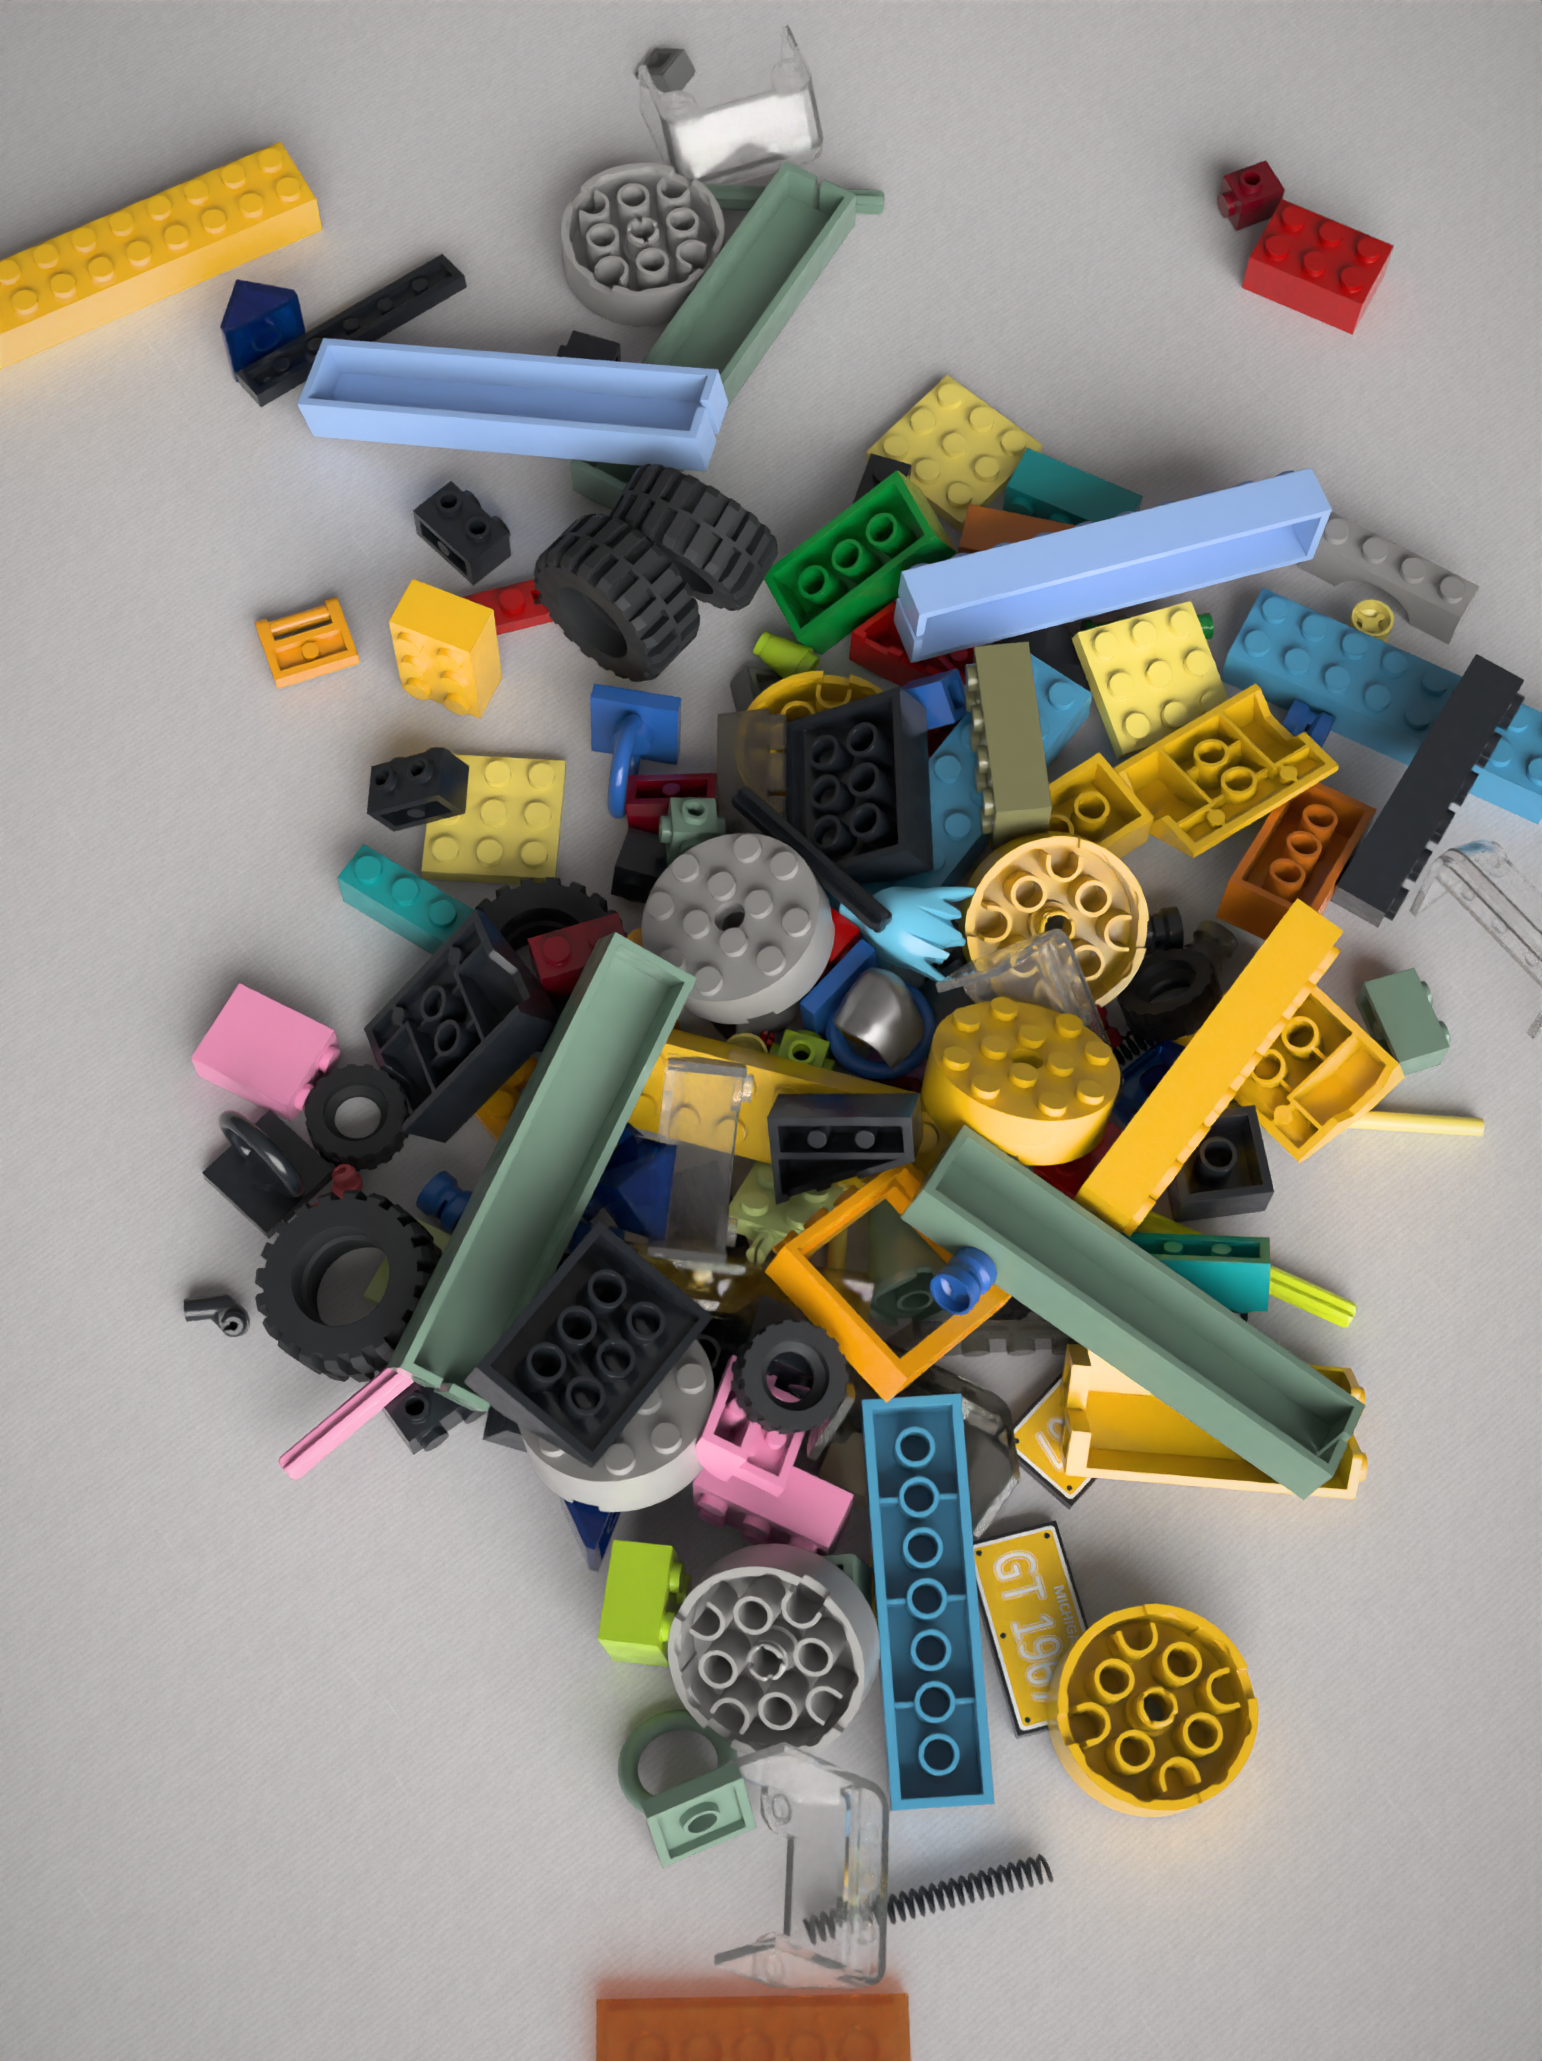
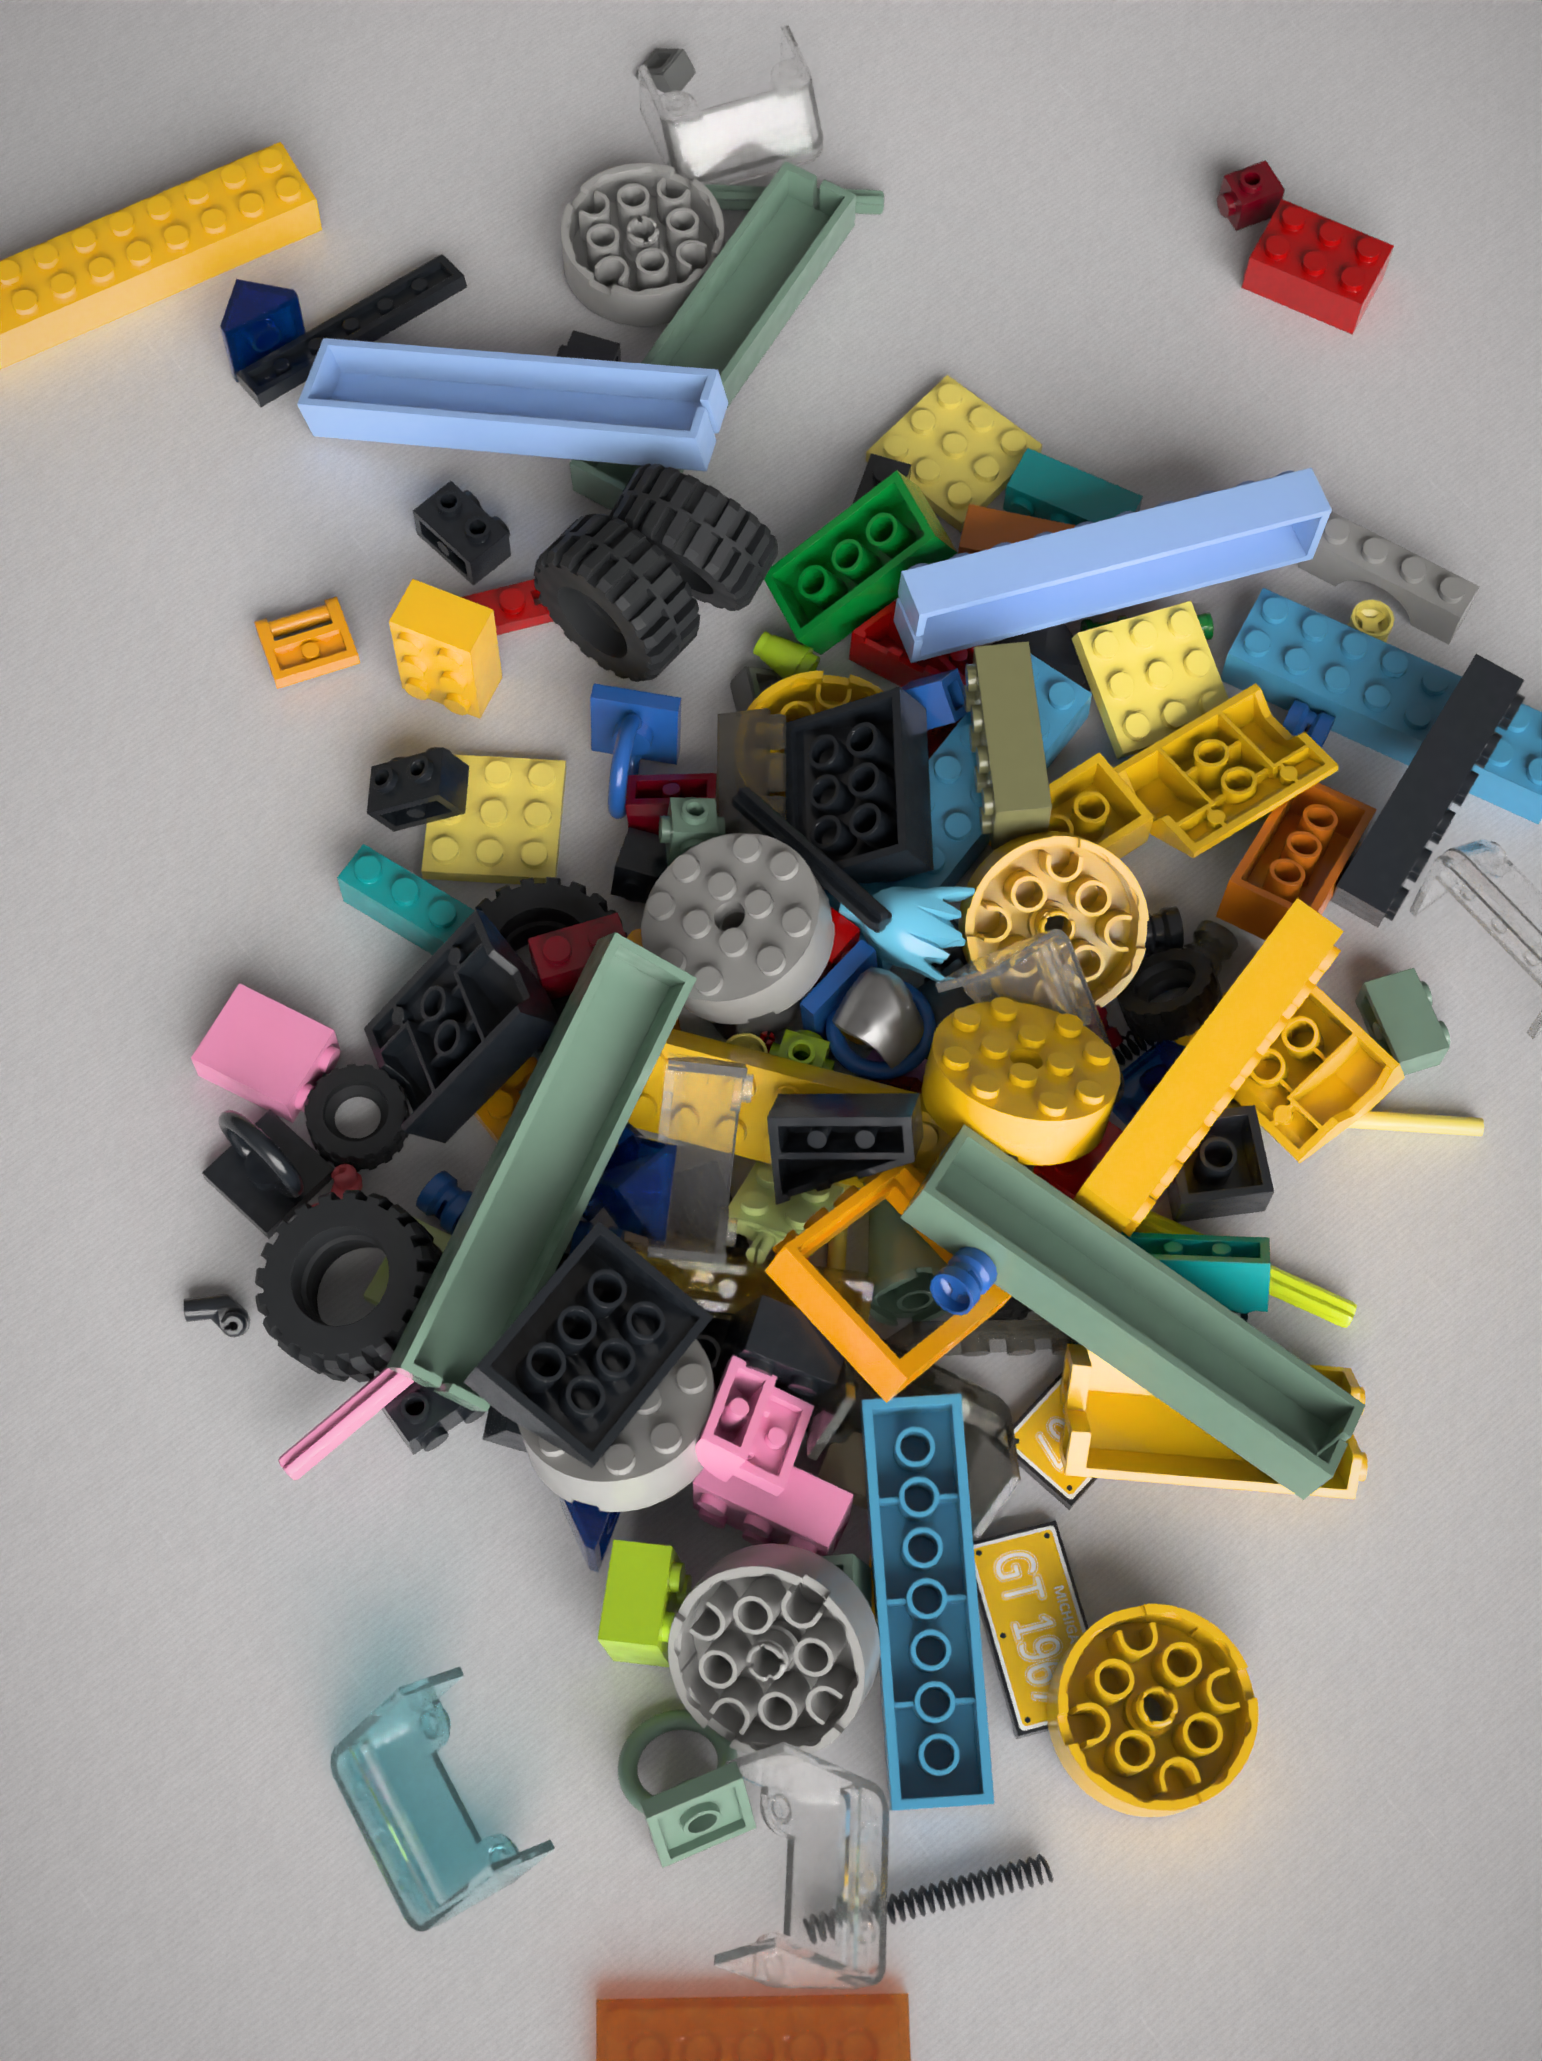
black tyre [731,1319,849,1434] -> none
none -> clear light blue windscreen [330,1667,555,1932]

